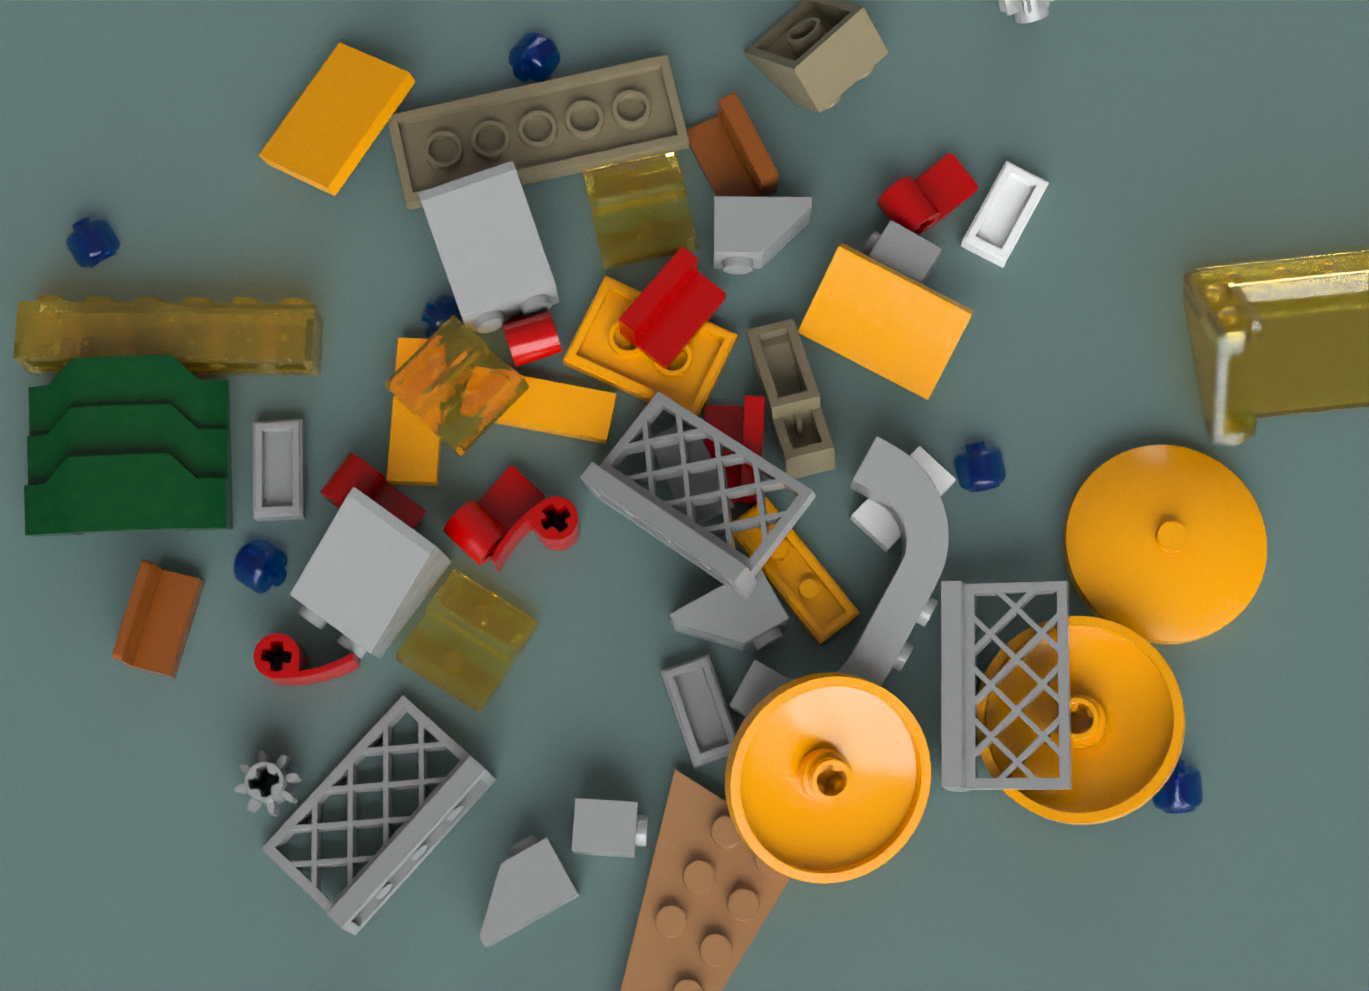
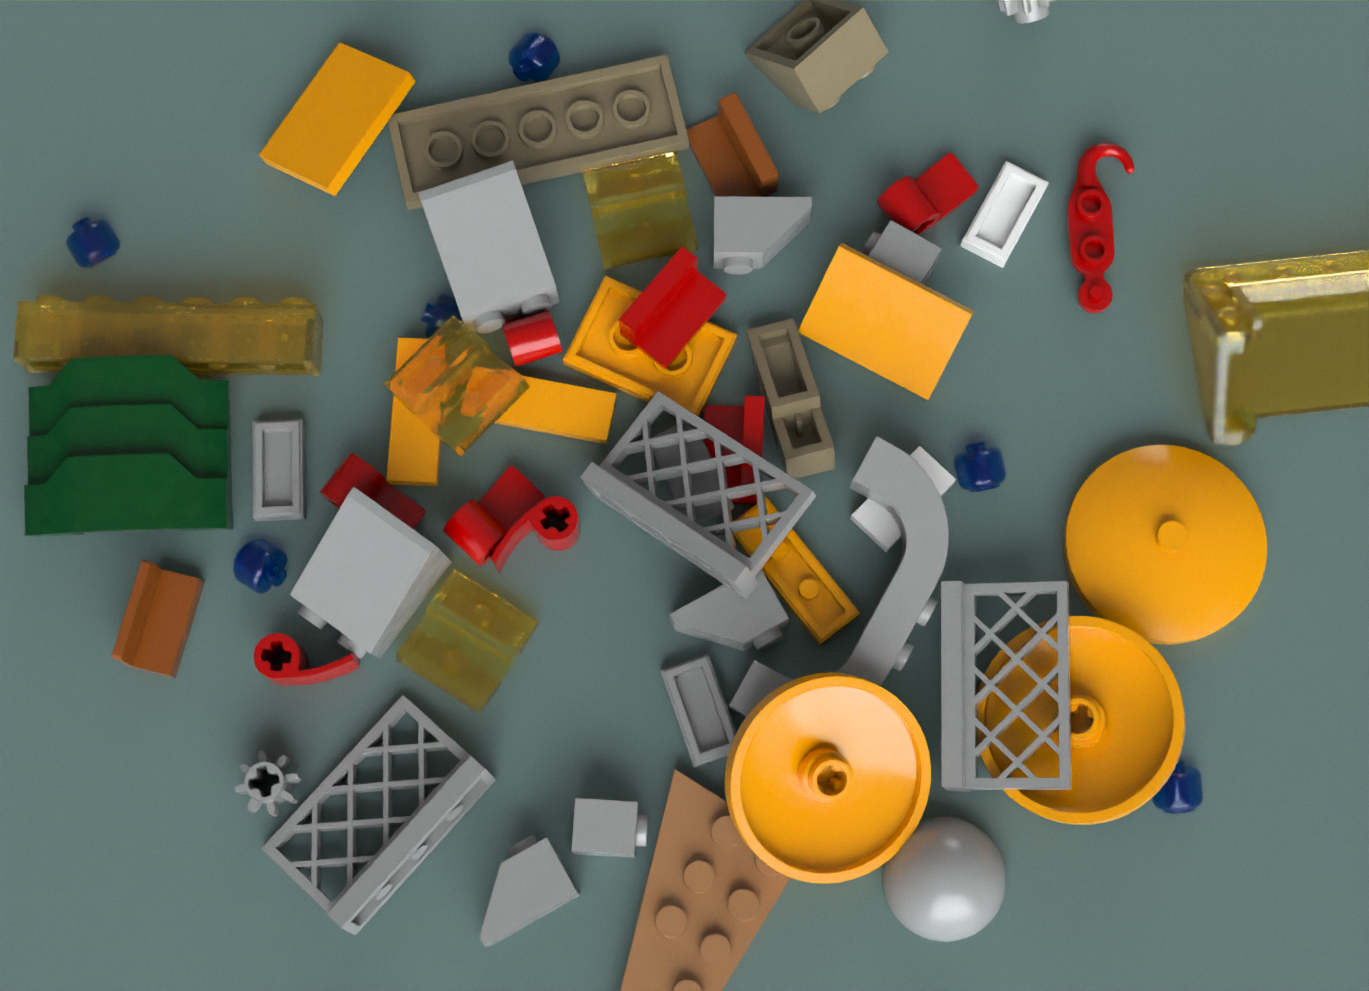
none -> light grey piece [882,816,1007,942]
none -> red piece [1066,142,1134,314]

